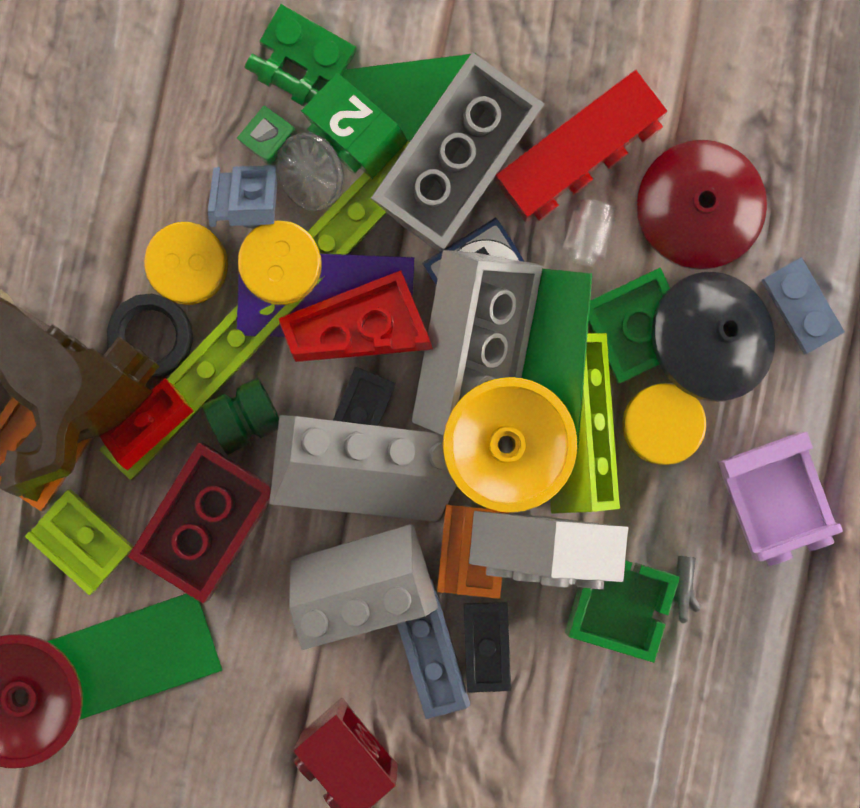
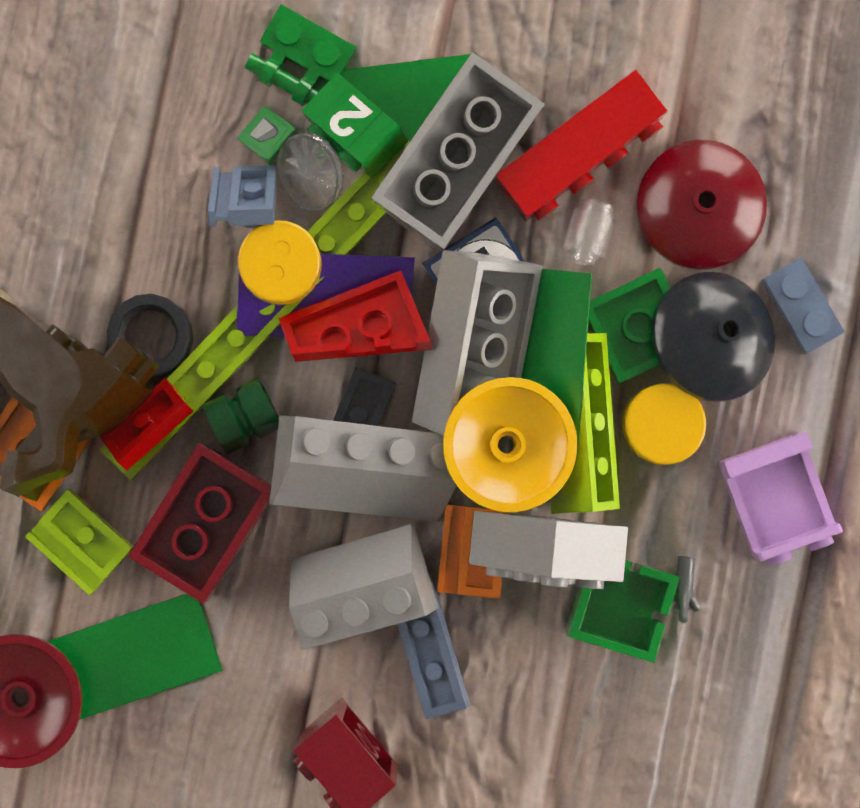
yellow head [144,222,228,305] -> none
black plate [463,602,511,693] -> none

